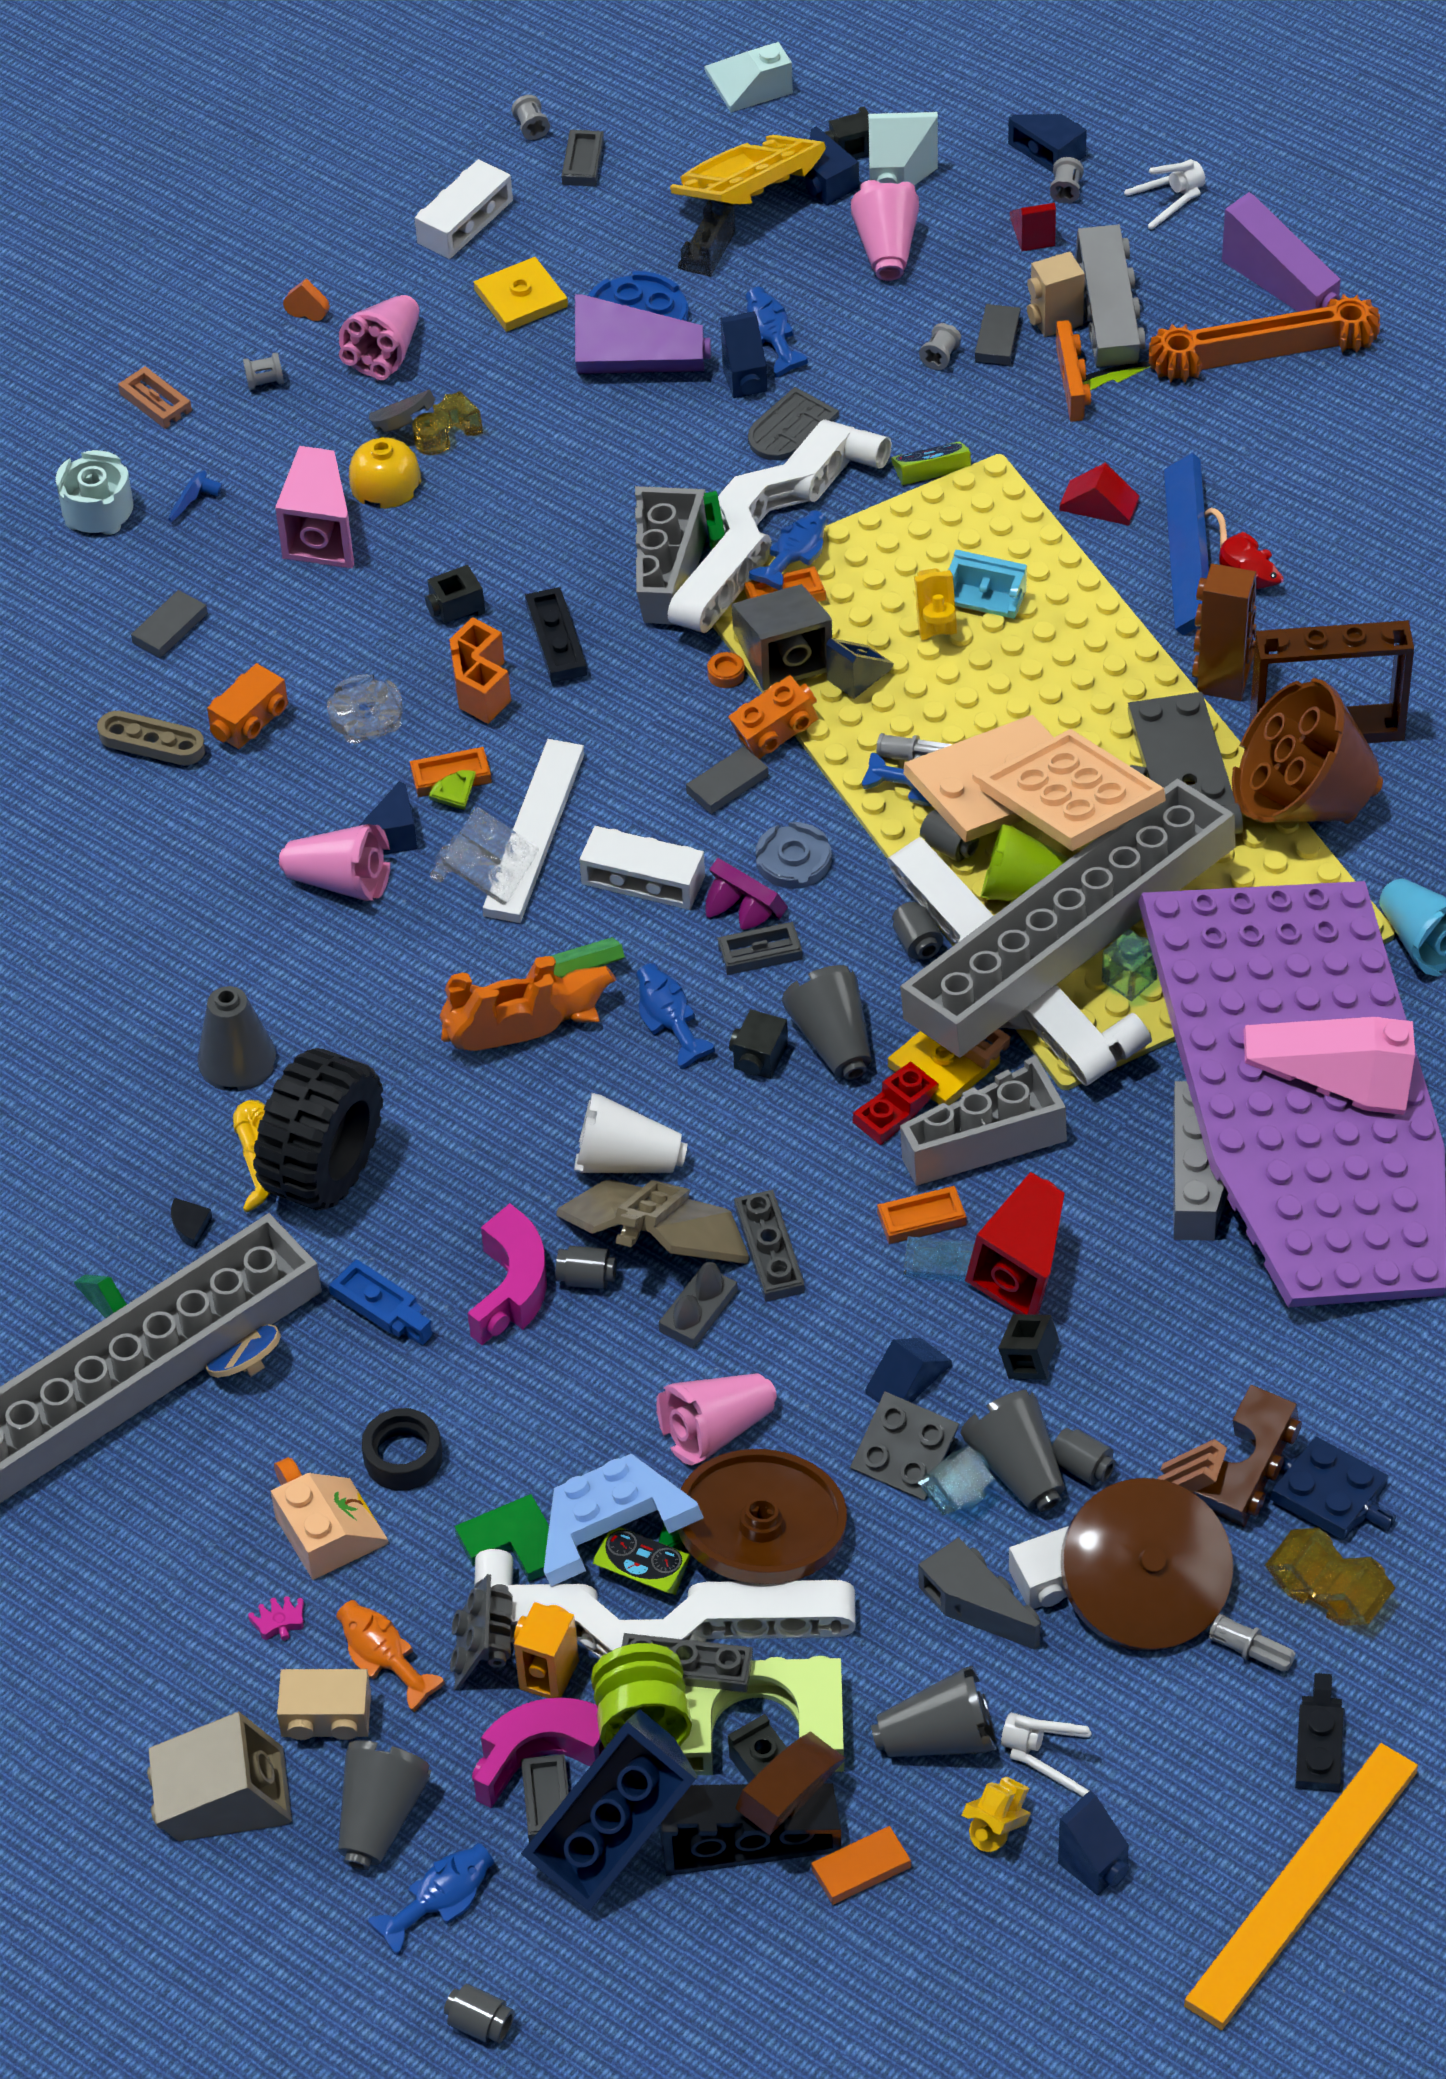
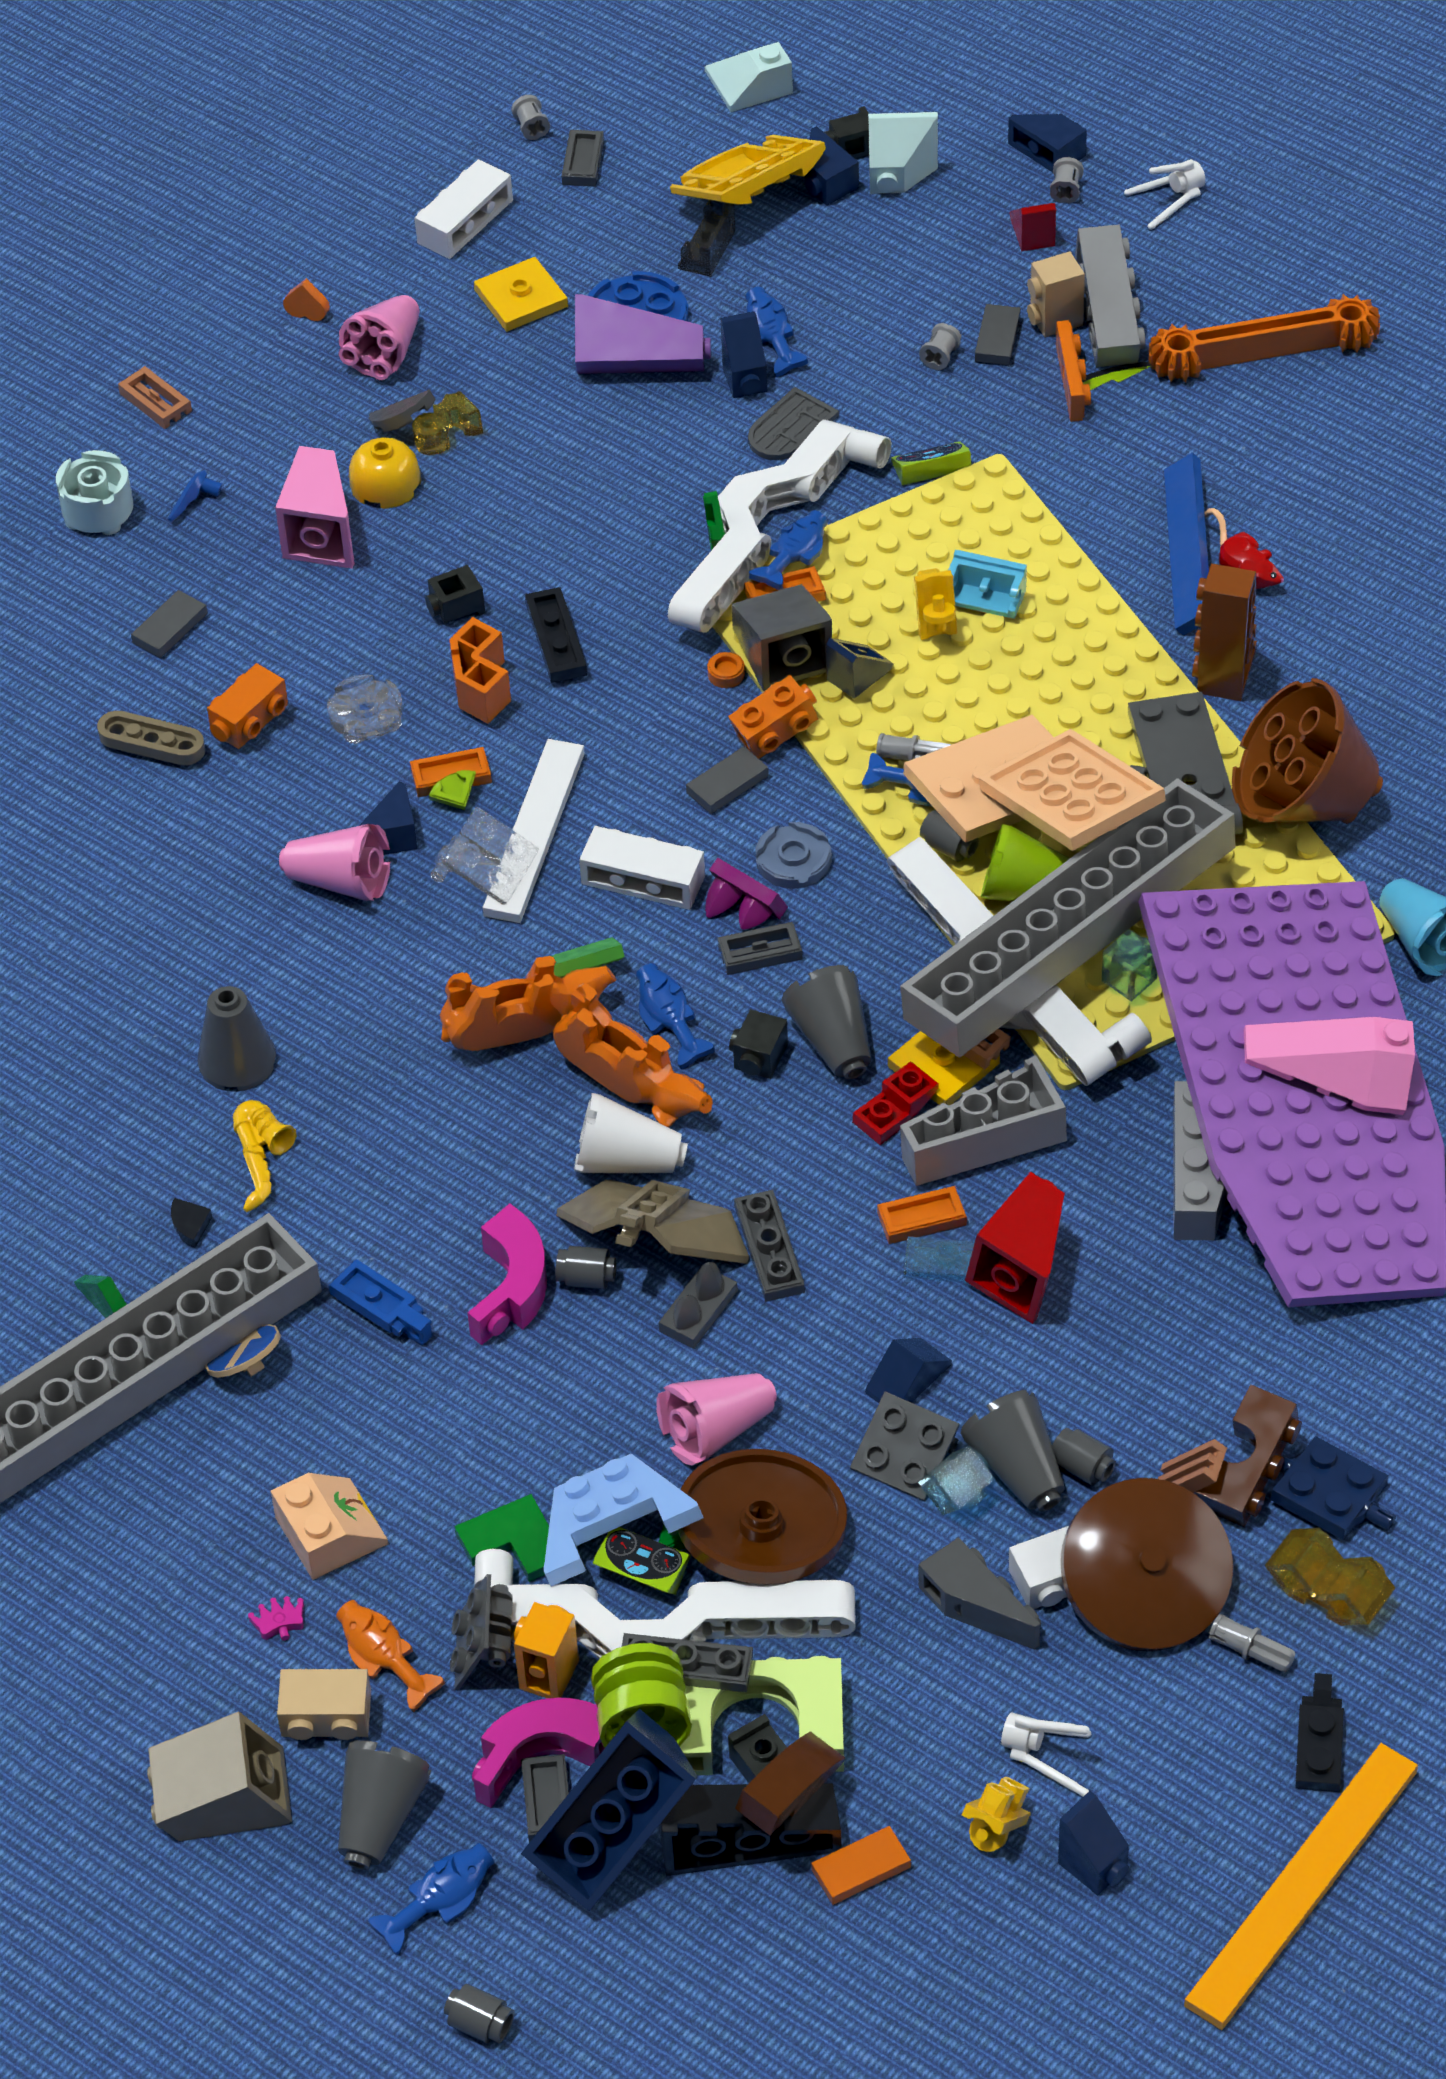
light grey bush [243,352,284,390] -> none
black tyre [253,1048,383,1211] -> none
orange tile [274,1457,302,1485] -> none
black tyre [362,1408,442,1491] -> none
light grey wedge [635,486,708,625] -> none
bright pink cone [851,180,919,281] -> none
dark grey cone [871,1666,997,1757] -> none
dark grey brick [892,902,943,959] -> none
pearl dark grey brick [998,1314,1059,1380] -> none
red slope [1059,462,1140,526] -> none
medium lavender slope [1222,192,1341,312] -> none
reddish brown window [1249,620,1414,743] -> none
none -> orange animal [553,983,713,1128]

